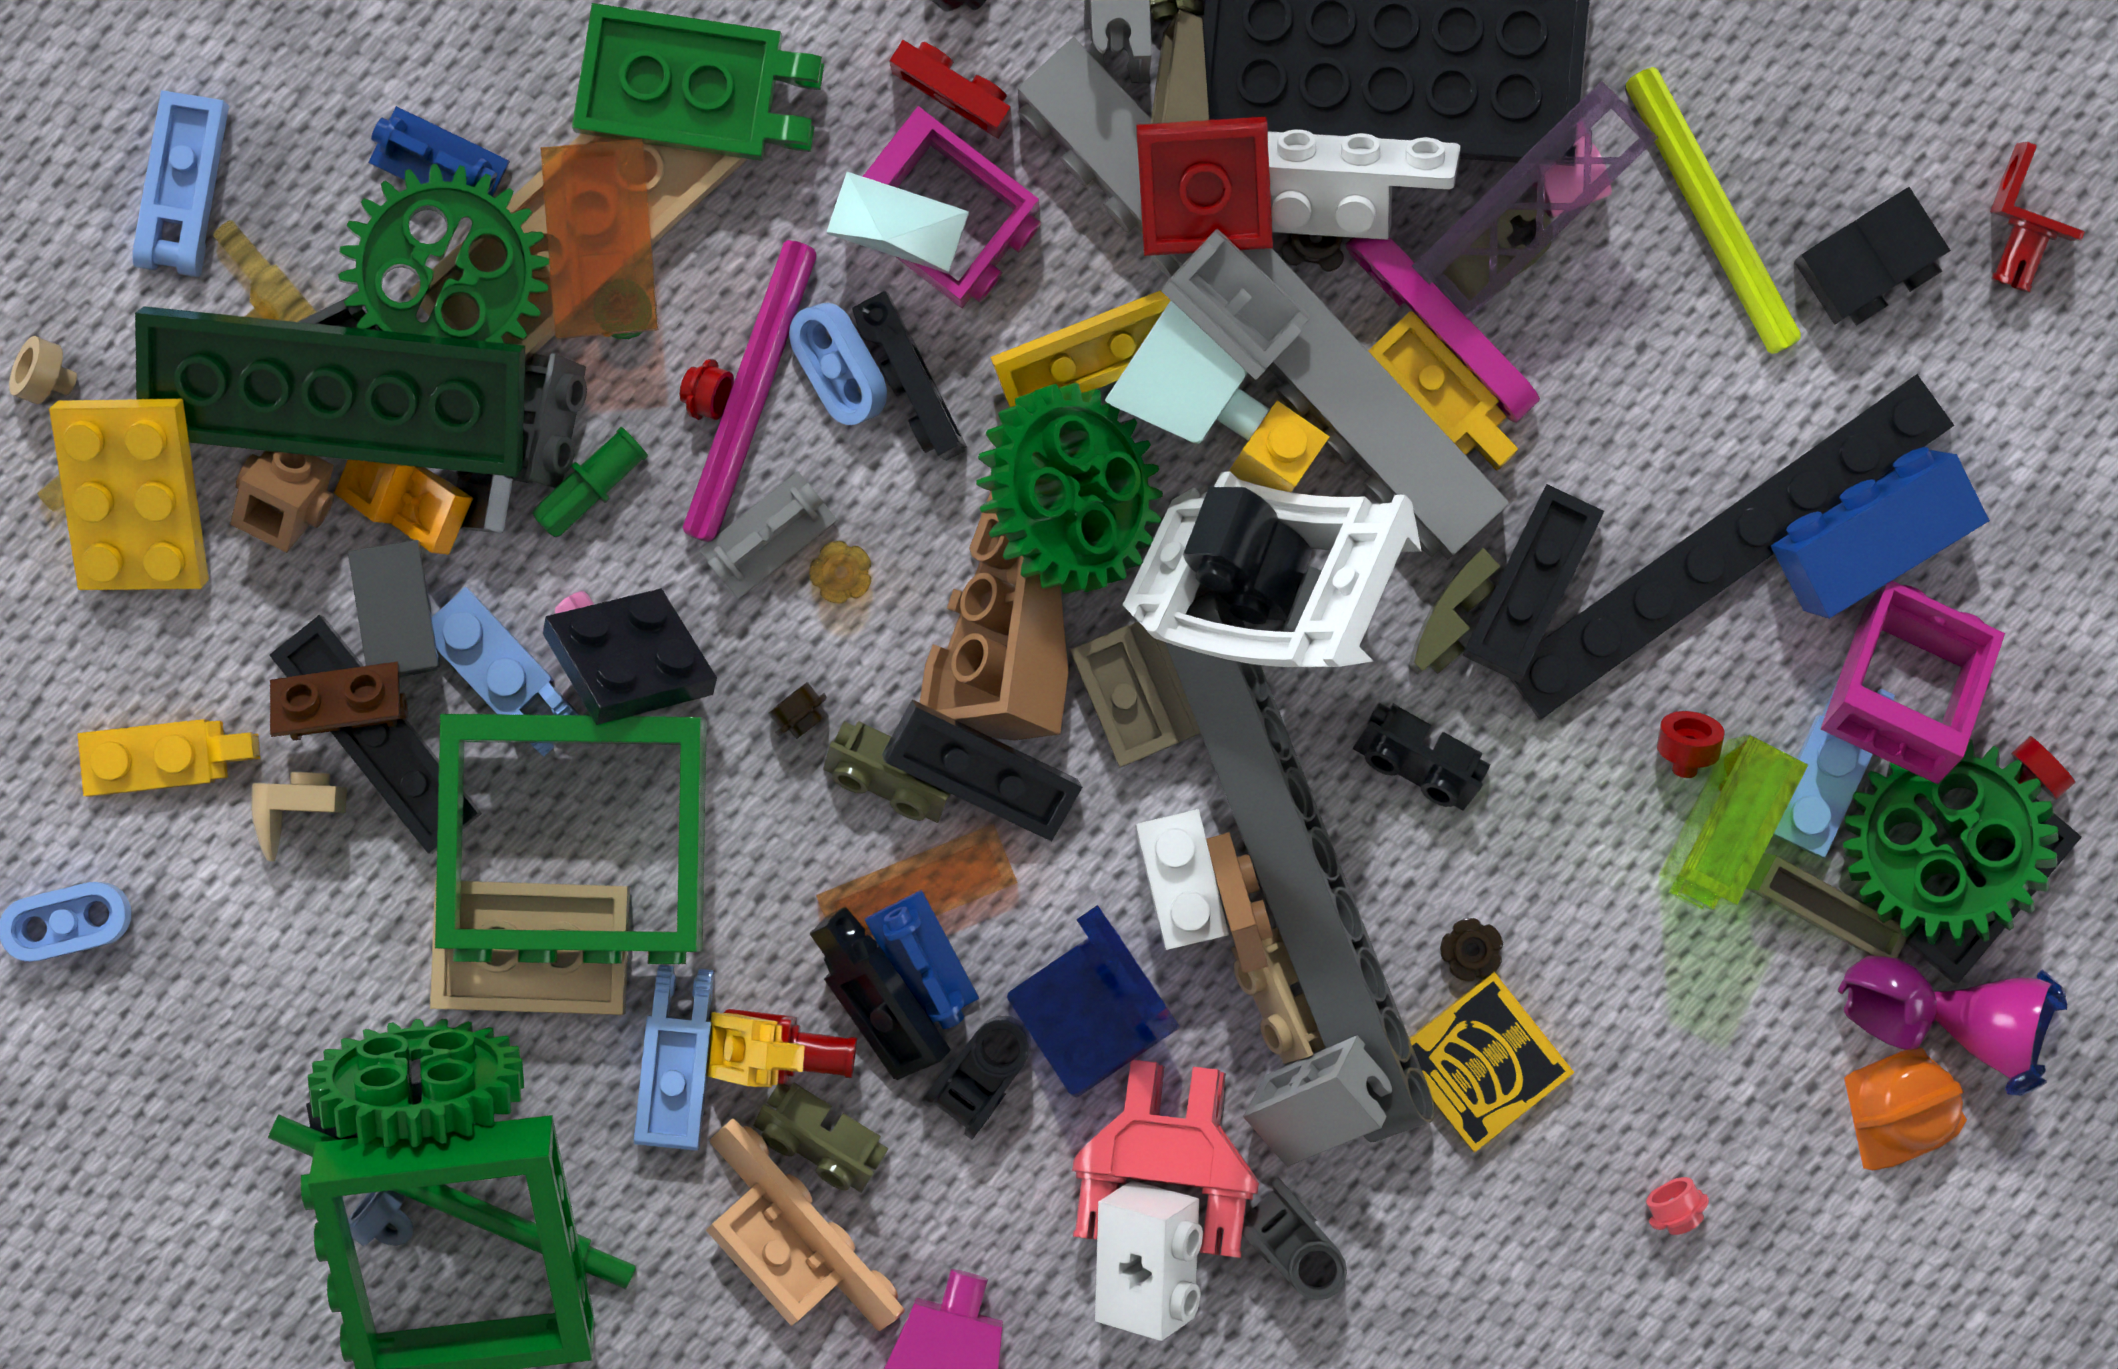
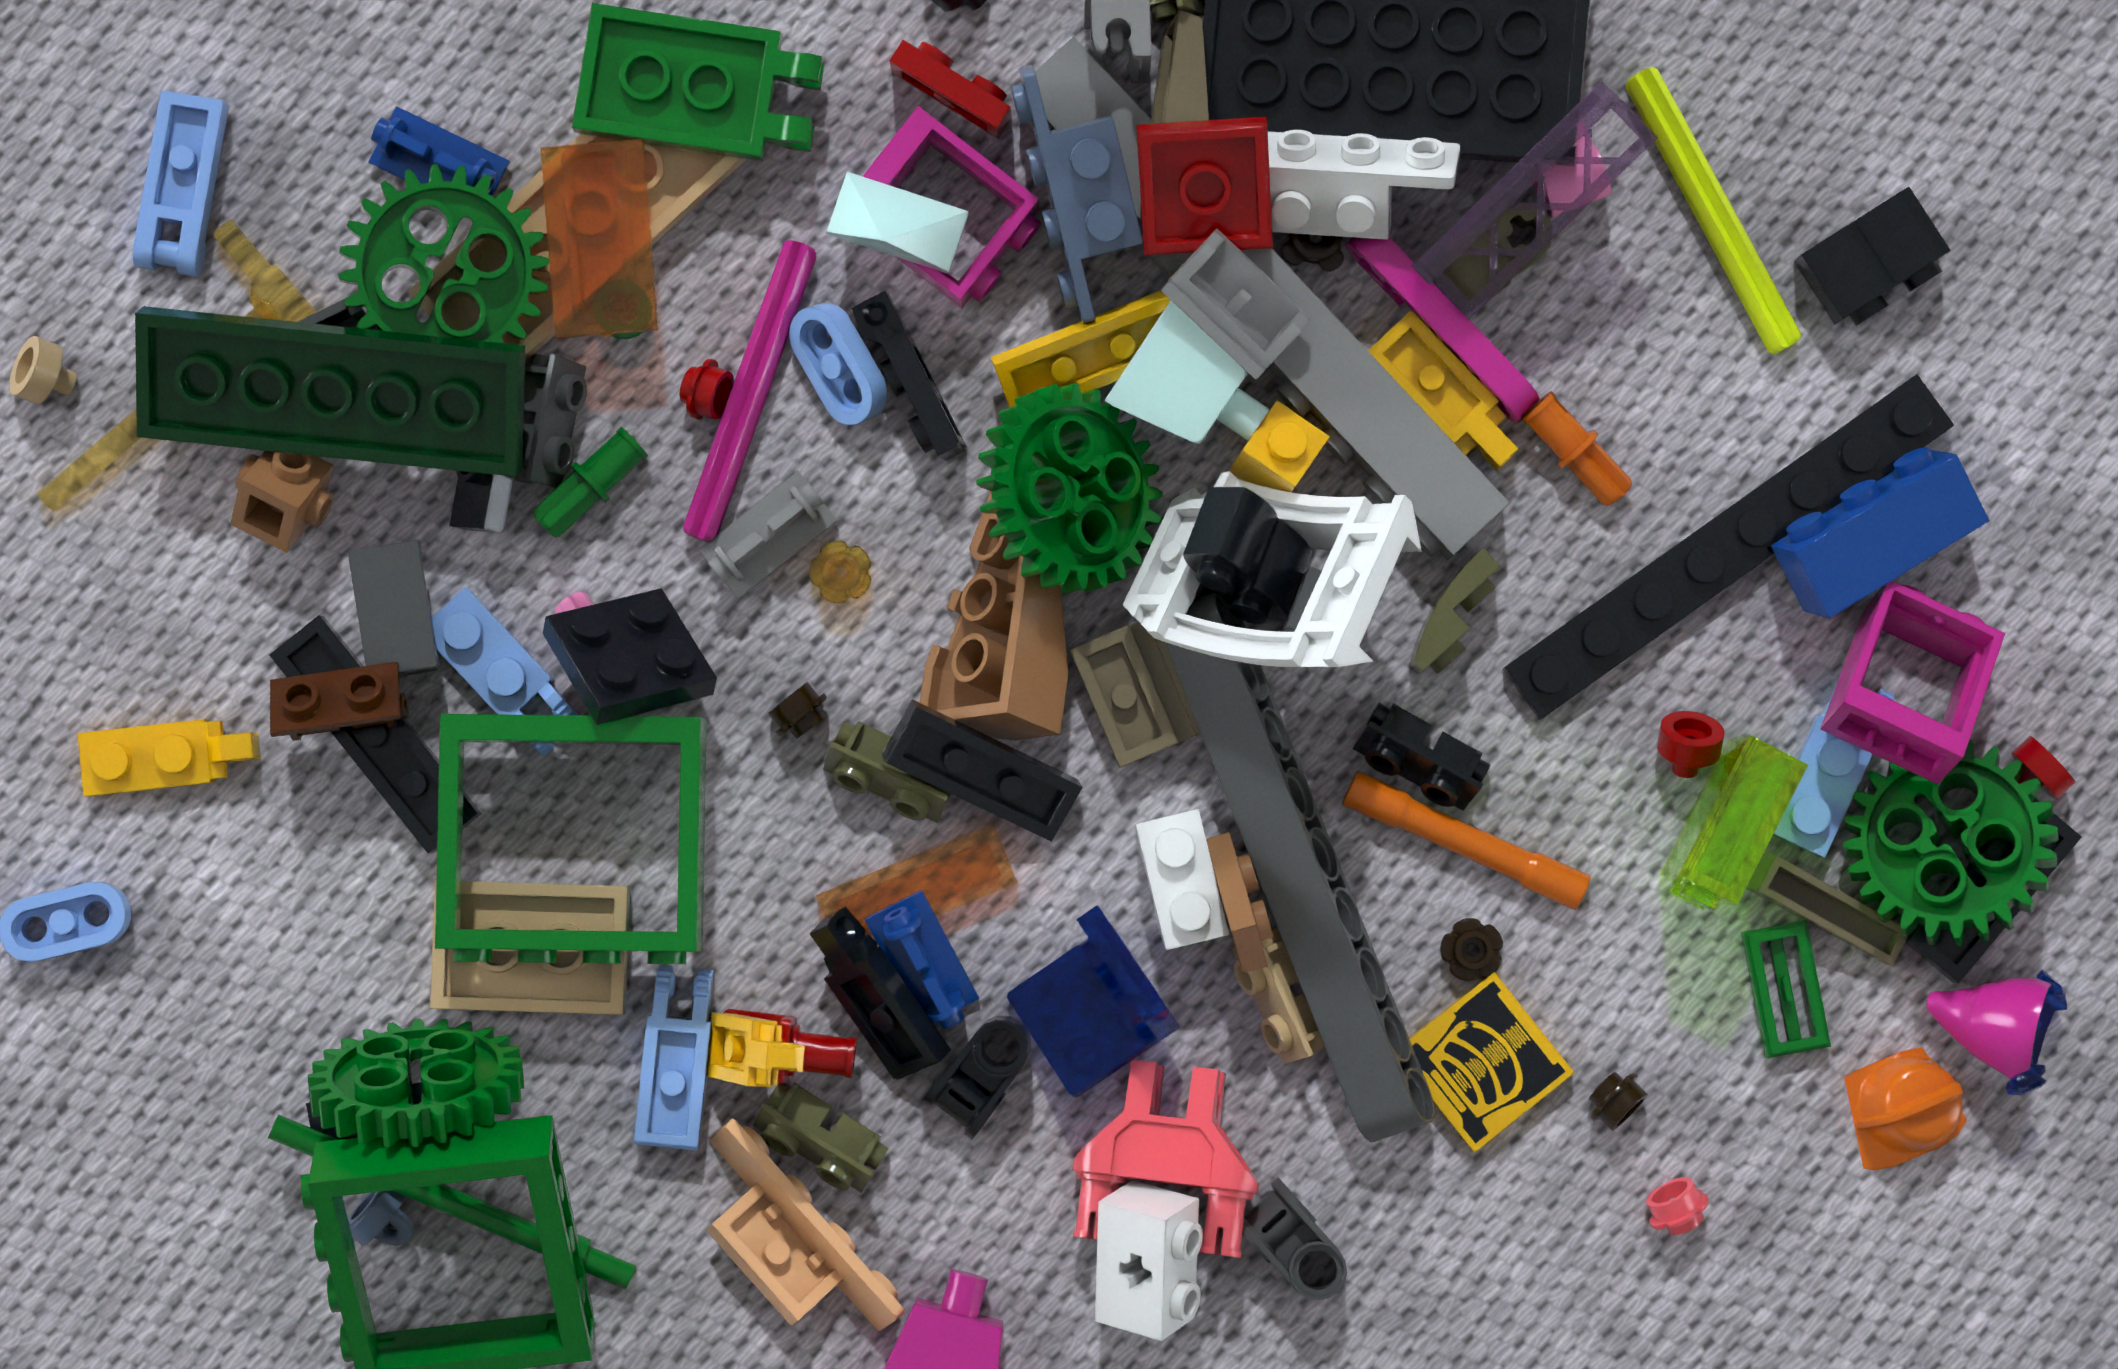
yellow plate [49,399,209,590] -> none
tan plate [251,772,347,861] -> none
light orange slope [334,459,473,555] -> none
light grey hinge [1243,1035,1392,1167] -> none
black plate [1463,484,1604,683] -> none
magenta hair [1838,955,1937,1050] -> none
red bracket [1990,141,2085,293] -> none
none -> sand blue bracket [1011,65,1143,323]
none -> orange piece [1342,770,1591,910]
none -> orange axle [1521,391,1632,506]
none -> dark brown plate [1589,1072,1648,1131]
none -> green tile [1741,920,1831,1058]

